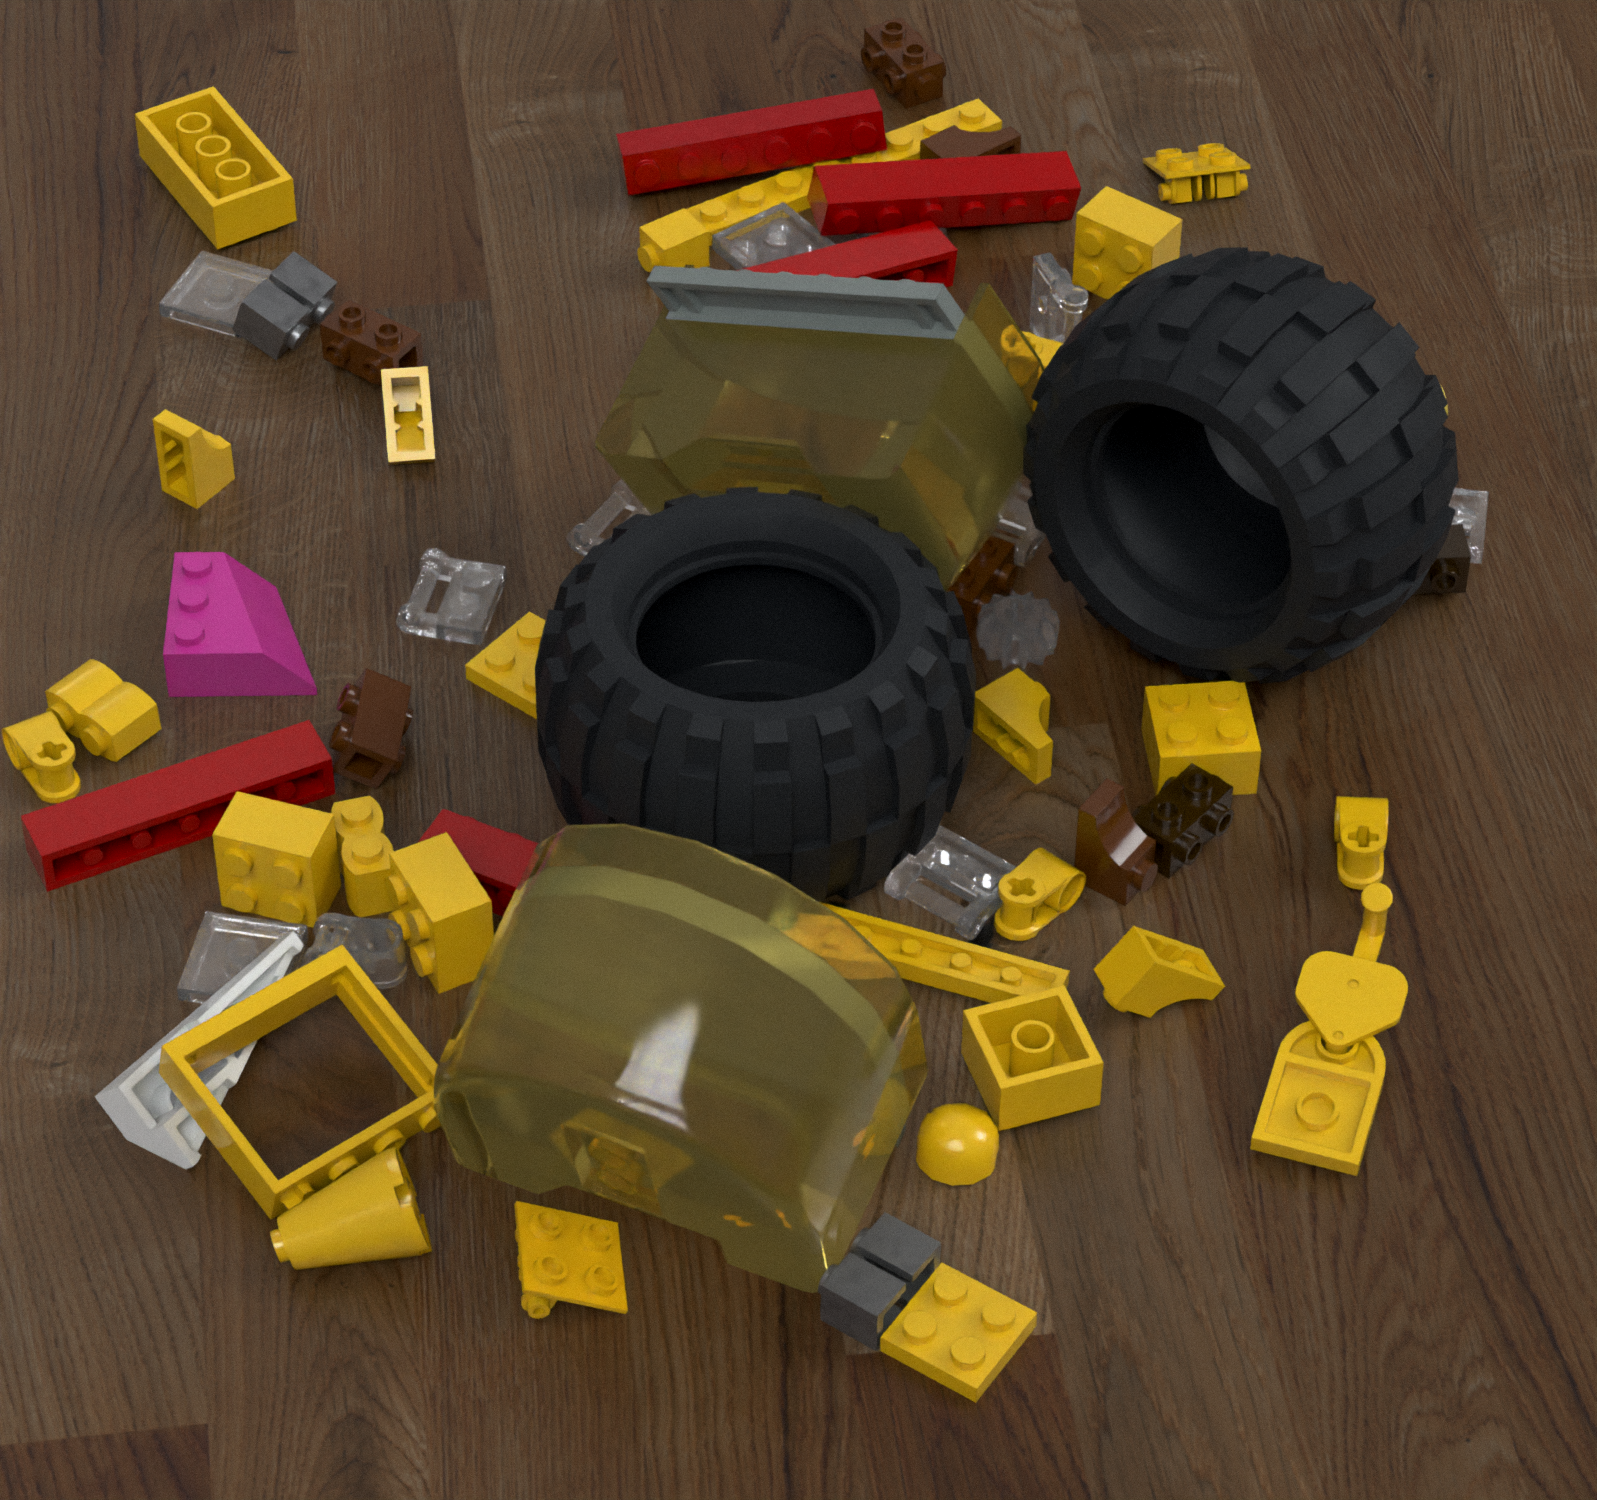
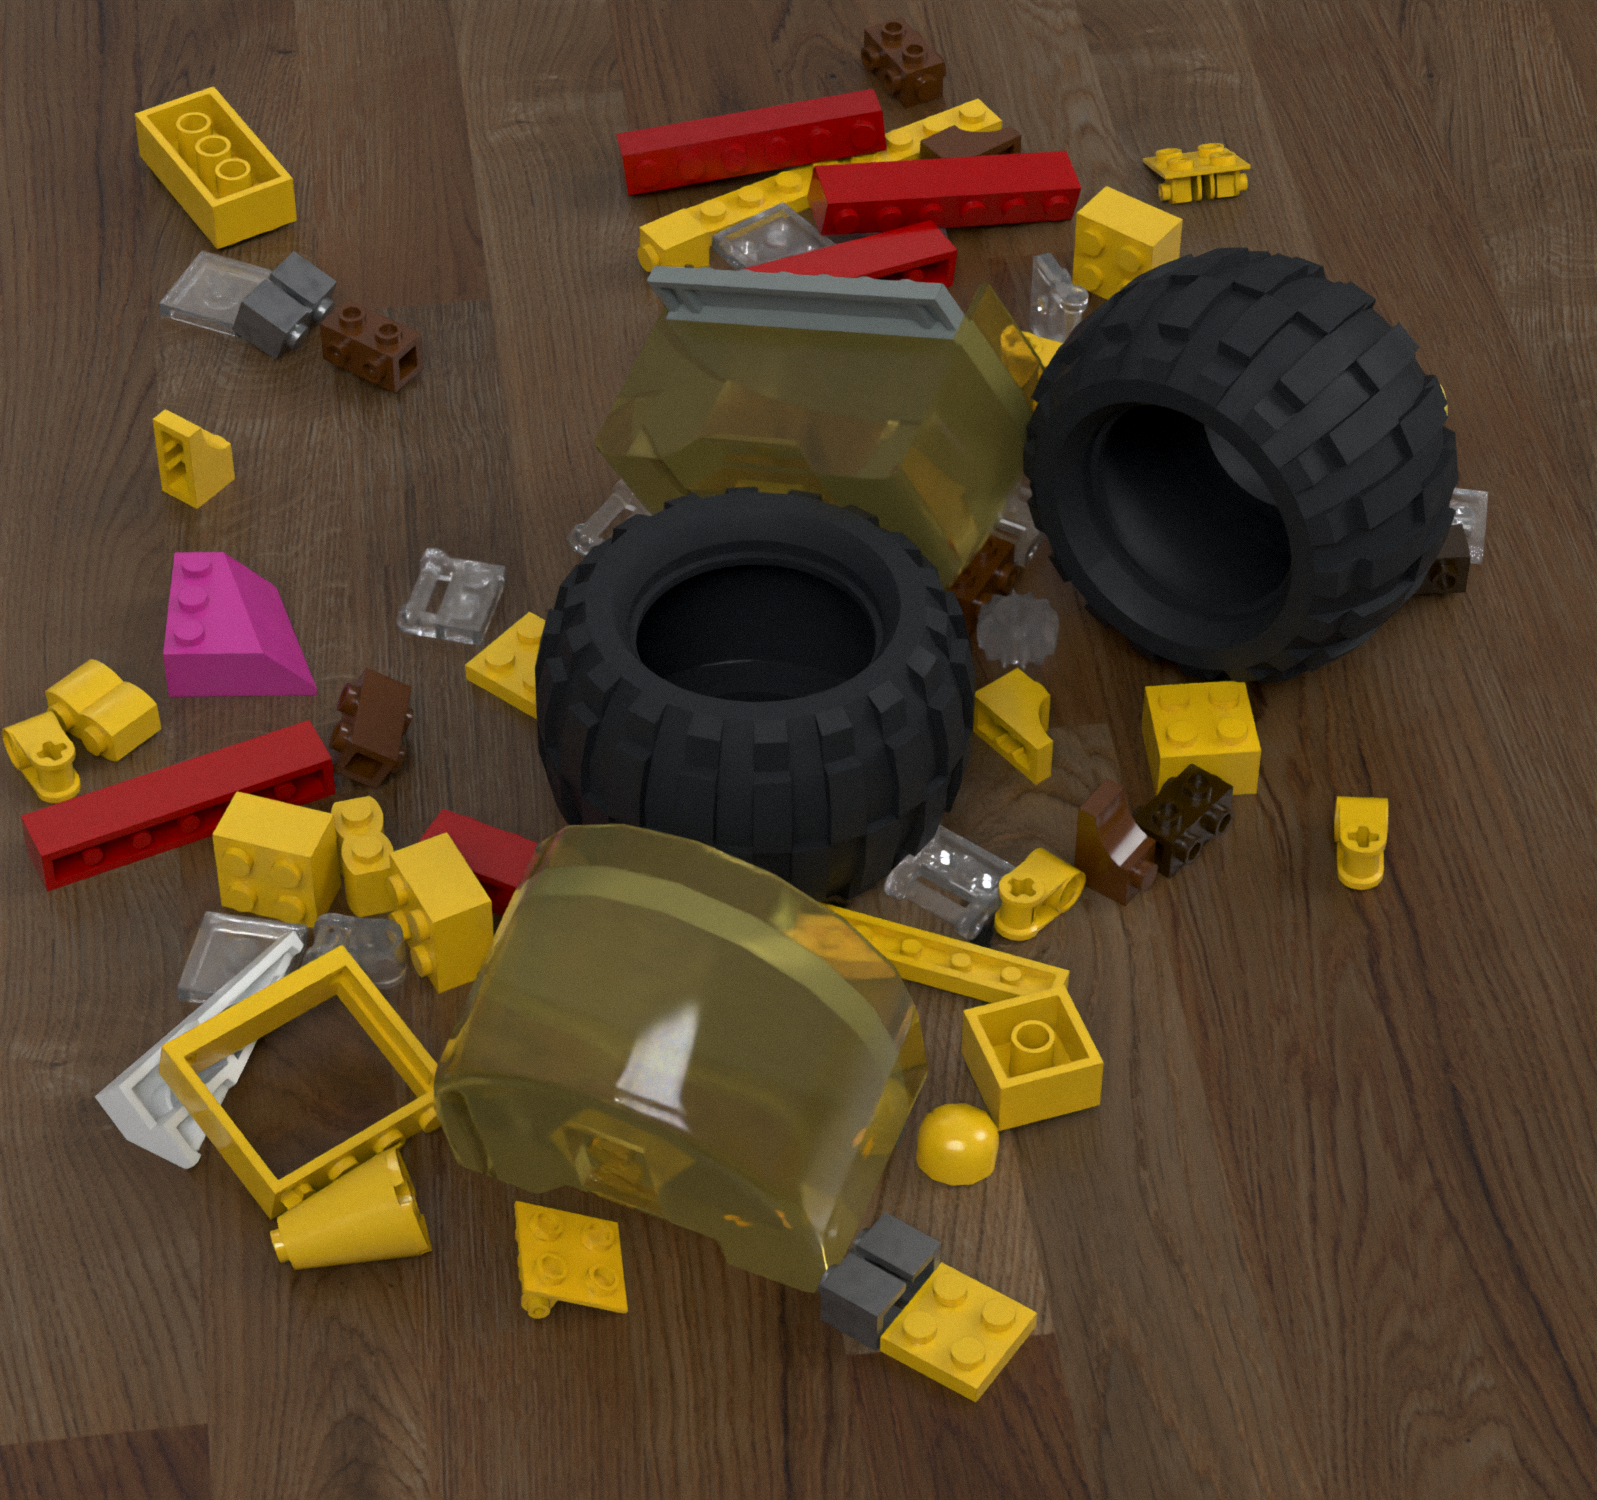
yellow arch [381,366,435,465] -> none
yellow arch [1093,926,1225,1018] -> none
yellow plate [1250,883,1408,1176] -> none

